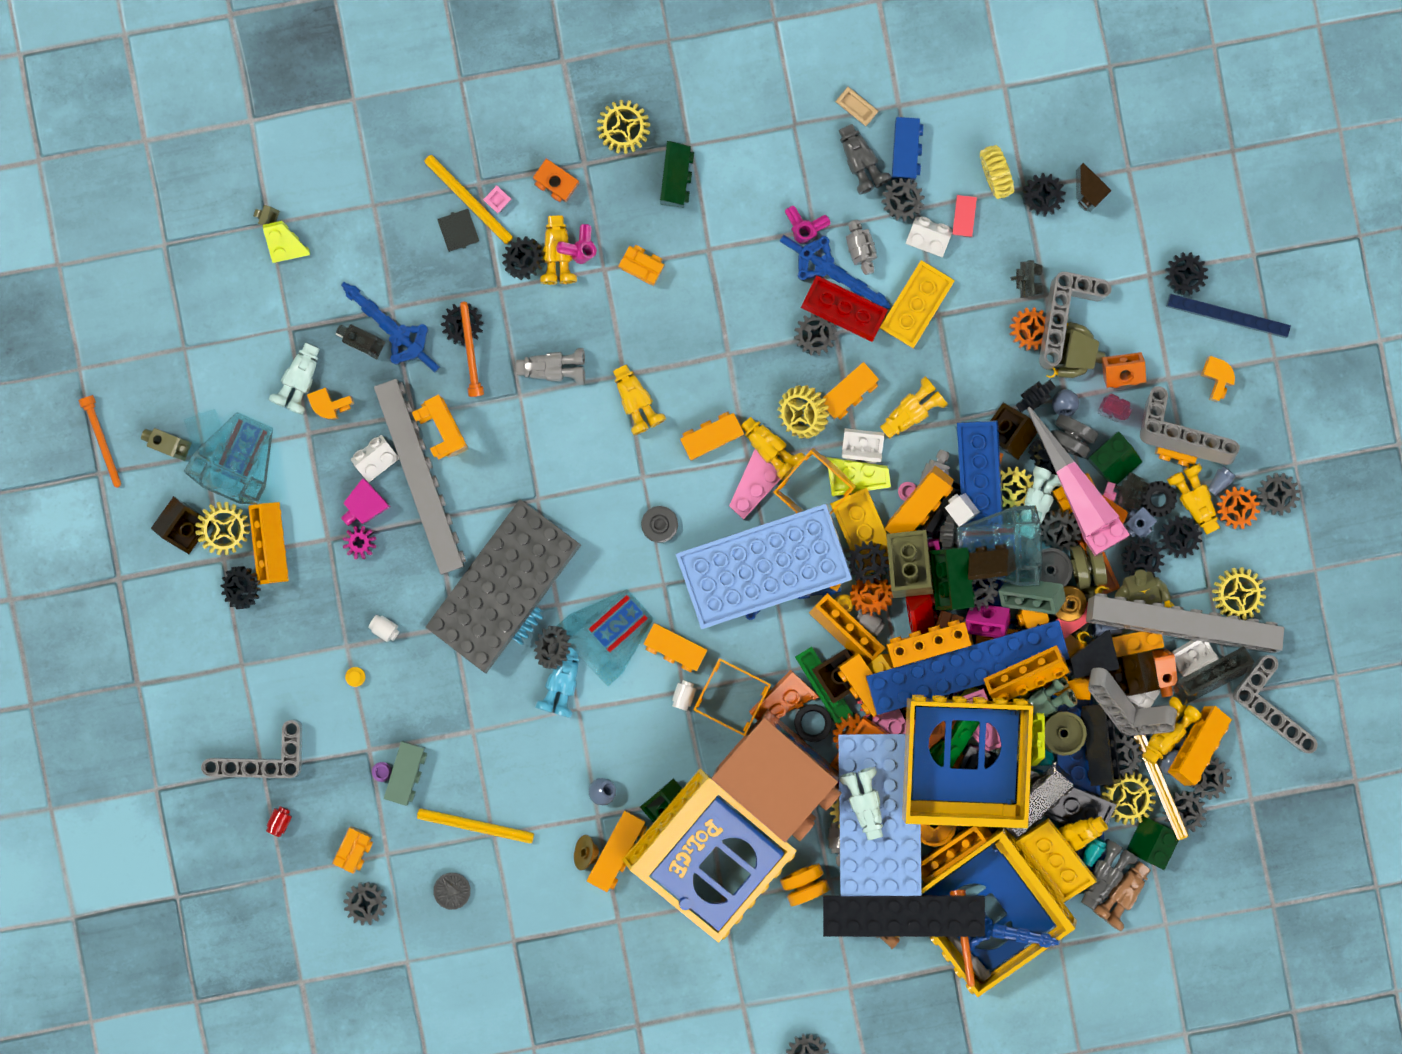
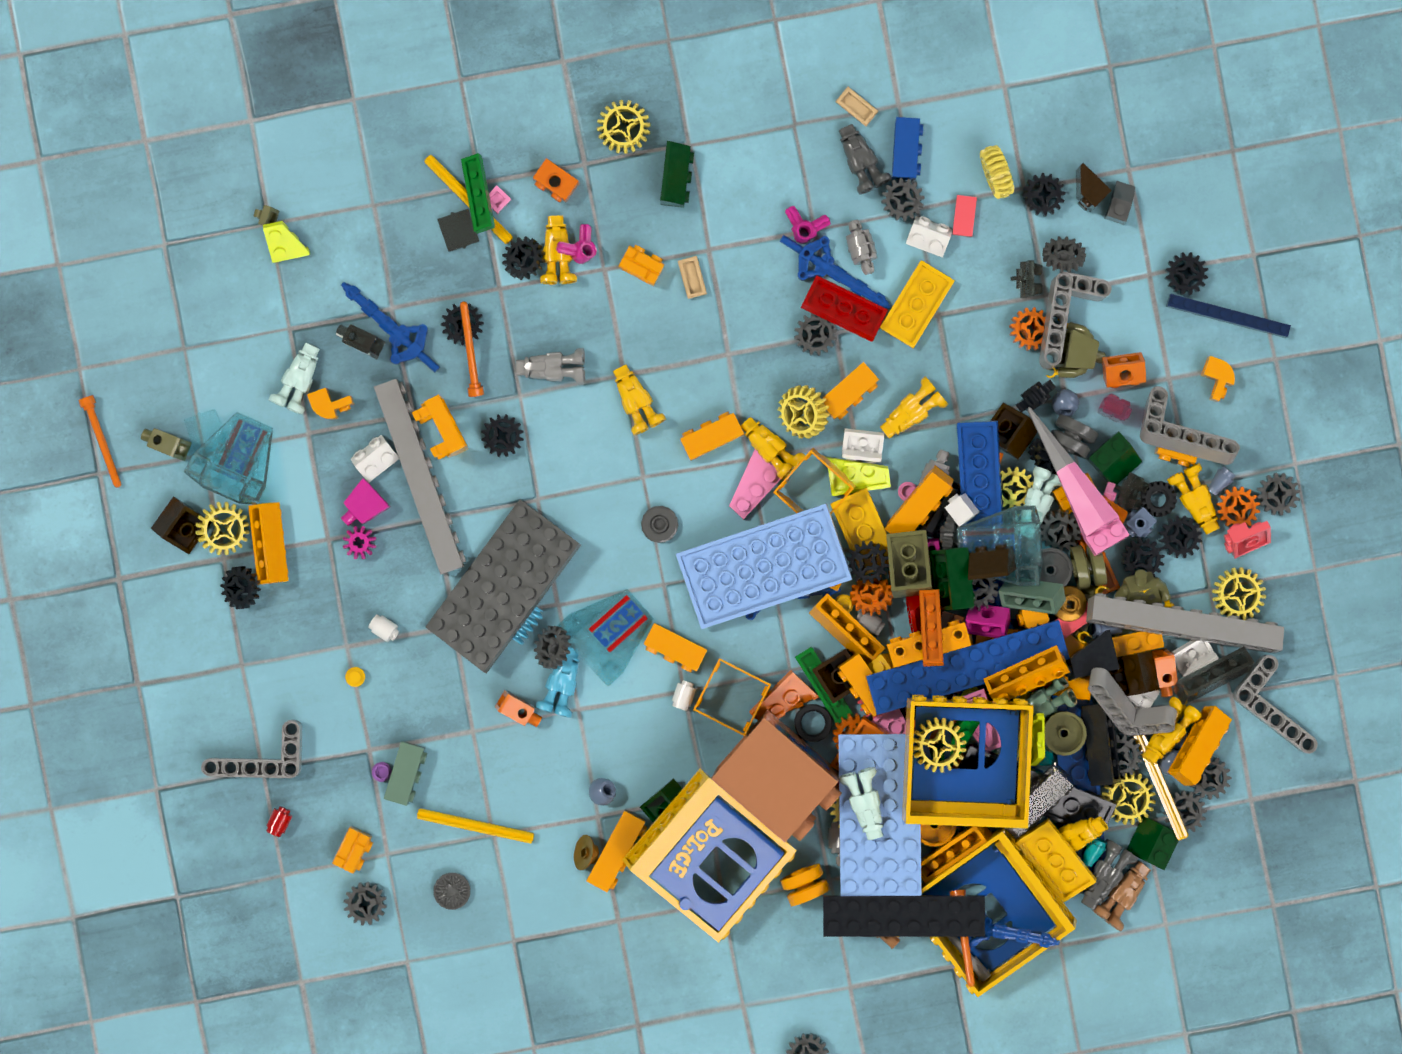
none -> green plate [461,153,495,234]
none -> black gear [481,414,524,457]
none -> orange torso [495,690,542,727]
none -> tan tile [678,256,707,299]
none -> light yellow gear [913,717,967,773]
none -> orange tile [919,589,944,667]
none -> dark grey gear [1042,236,1086,273]
none -> dark grey slope [1104,181,1135,225]
none -> coral plate [1224,521,1271,559]

